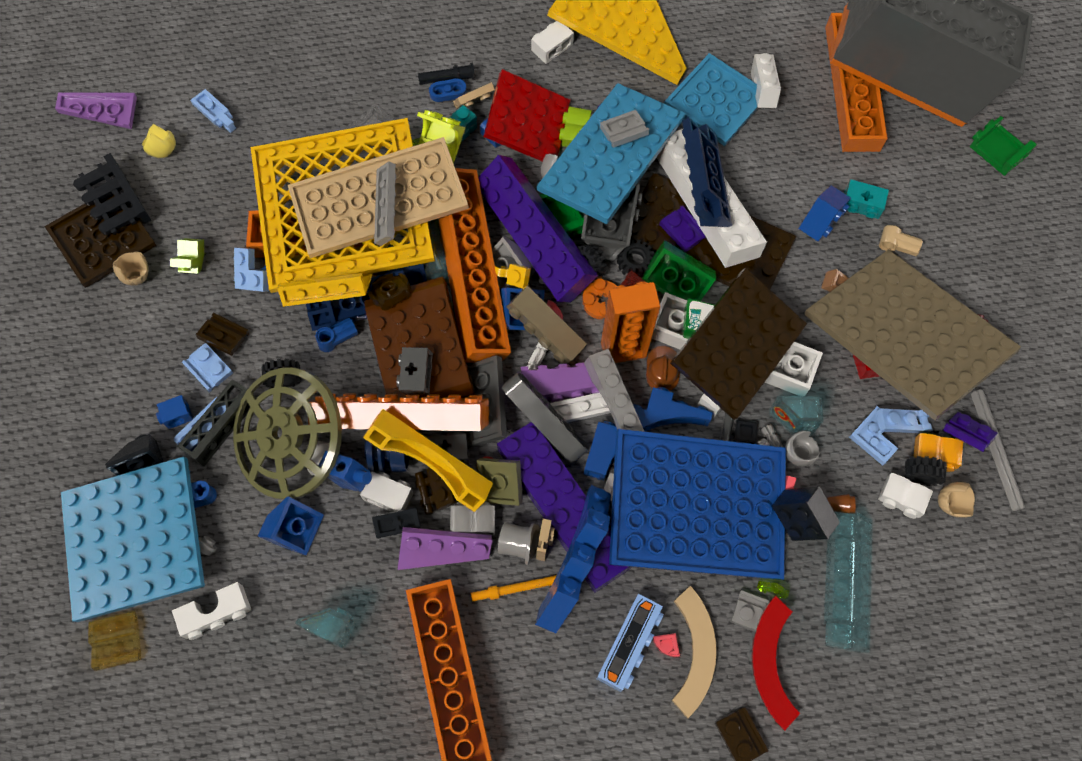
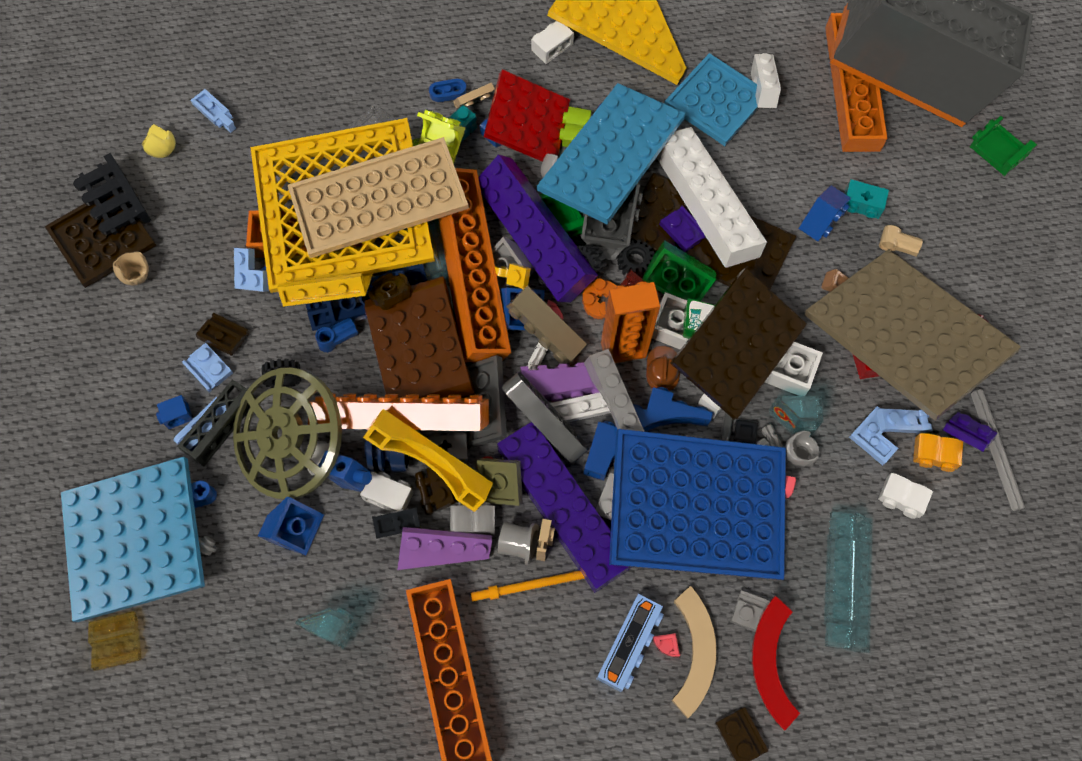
medium lavender wing [55,93,137,129] -> none
black slope [105,434,164,476] -> none
brick [170,238,204,274] -> none
white arch [172,582,251,640] -> none
light grey plate [374,162,396,246] -> none
dark grey brick [396,347,433,395] -> none
black pin [418,63,475,85] -> none
blue arch [535,485,611,633] -> none
light grey plate [600,110,649,148] -> none
dark blue slope [682,117,732,227] -> none
clear neon green tile [757,581,789,599] -> none
black brick [772,486,840,541] -> none
dark orange cone [827,494,856,515] -> none
black tyre [904,456,947,486] -> none
tan hair [938,482,975,517] -> none

